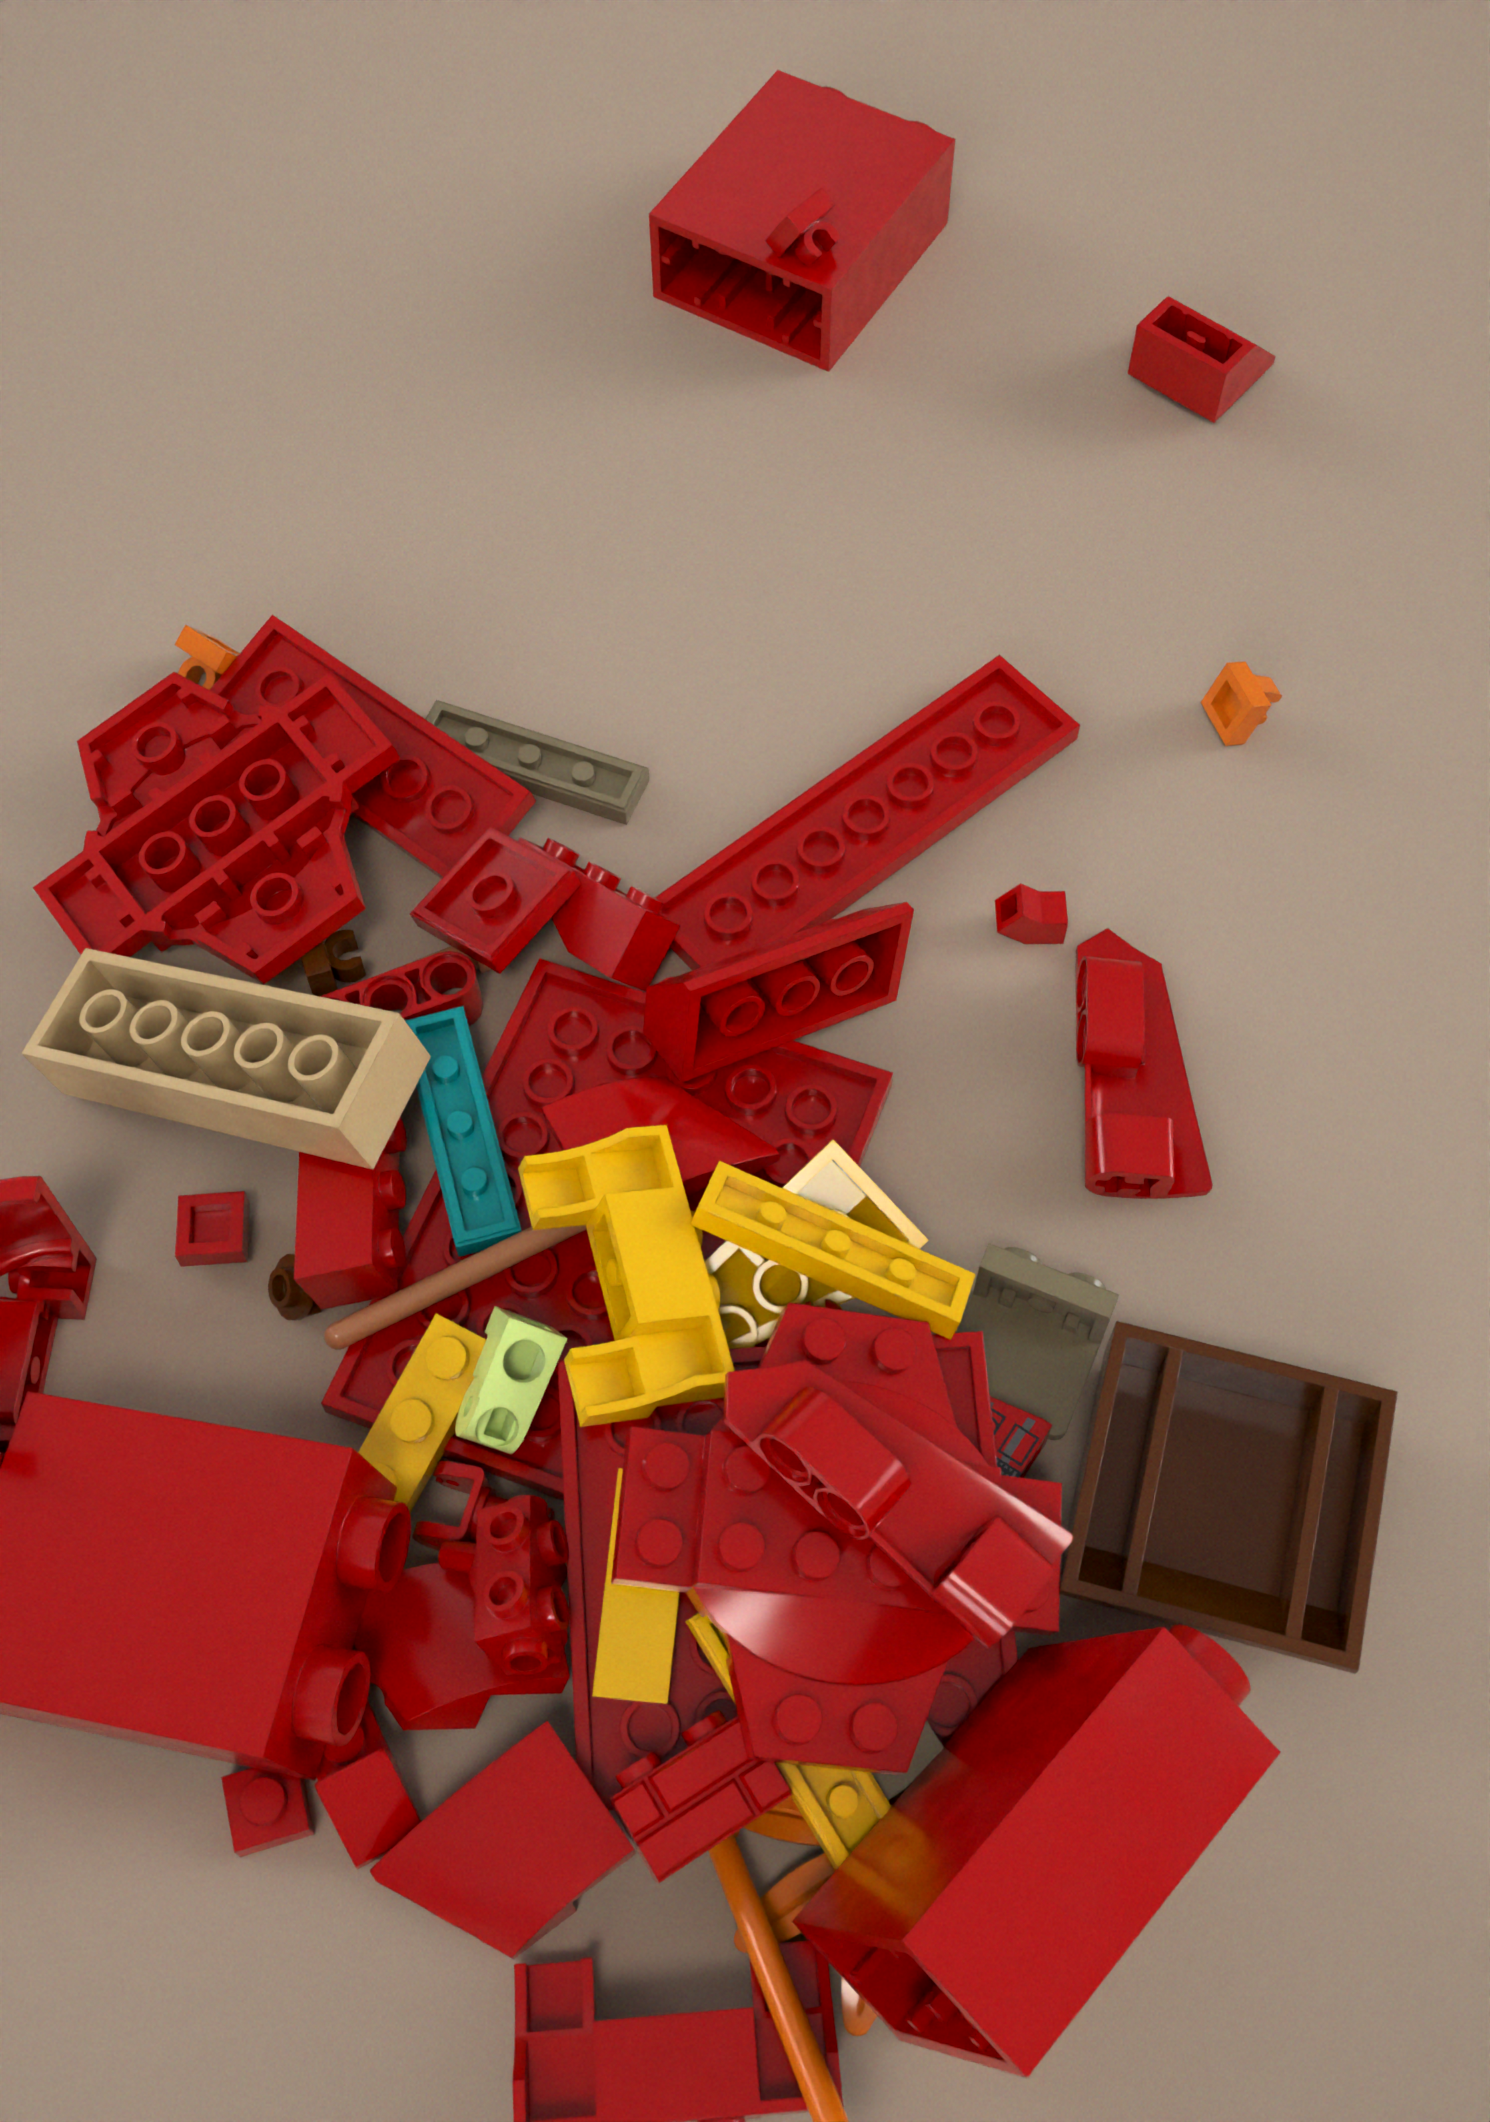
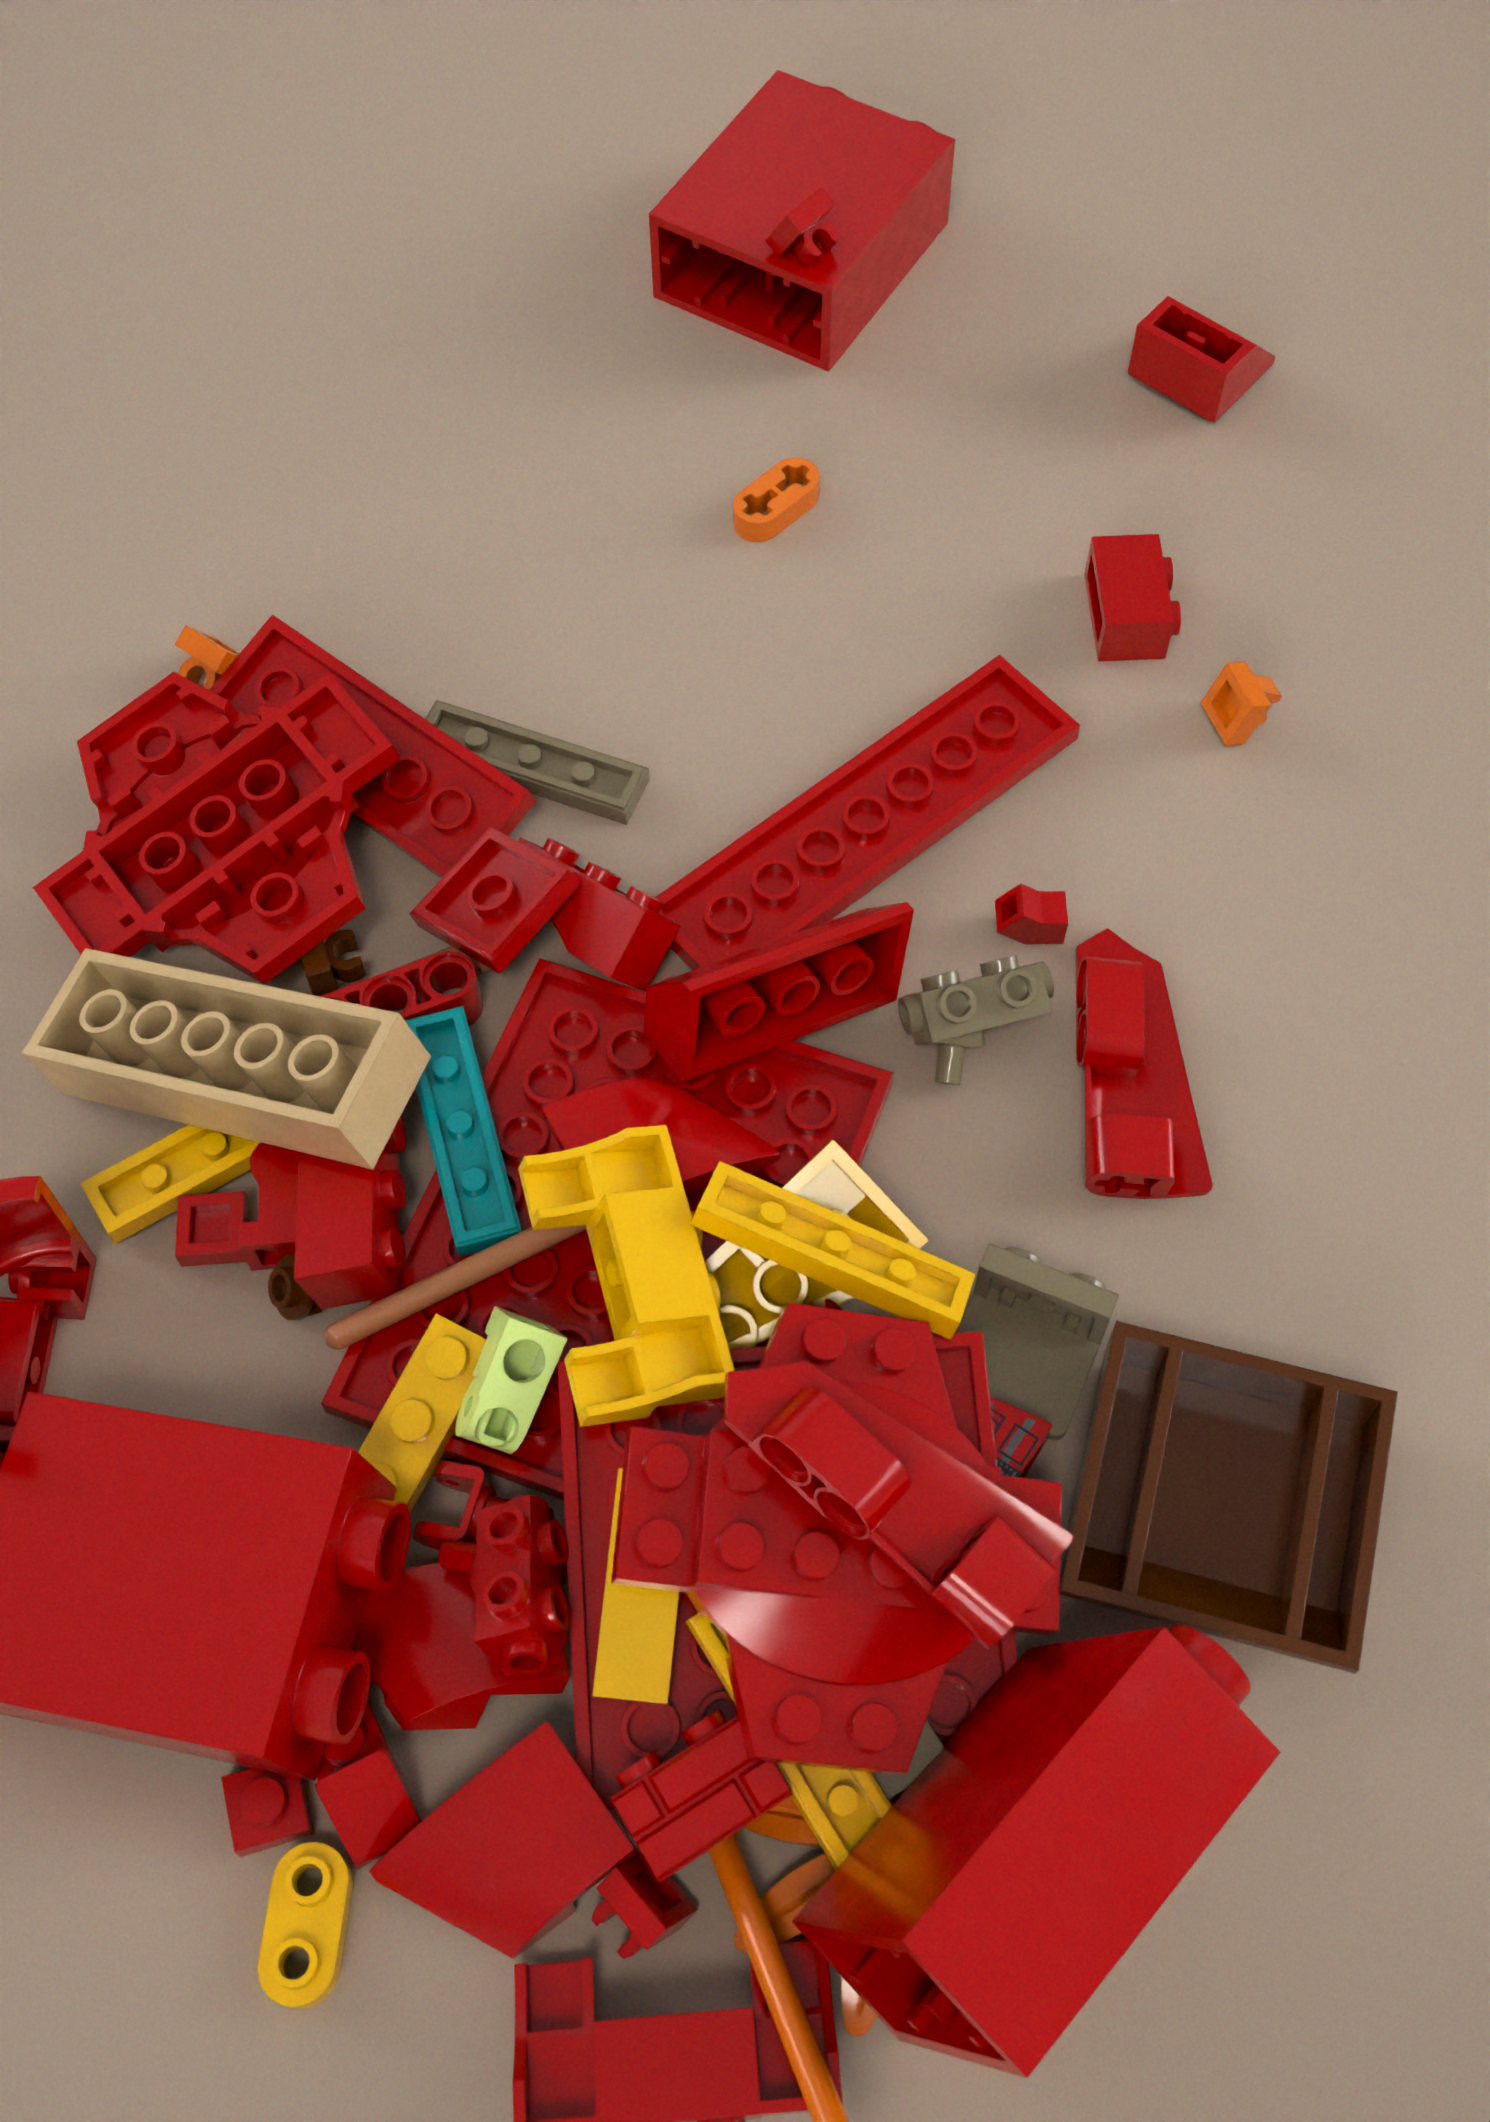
none -> yellow plate [80,1125,261,1244]
none -> red leg [239,1142,299,1271]
none -> yellow plate [258,1842,353,2009]
none -> red tile [591,1855,699,1959]
none -> orange beam [733,457,820,542]
none -> dark tan brick [898,955,1054,1085]
none -> red piece [1084,534,1181,662]

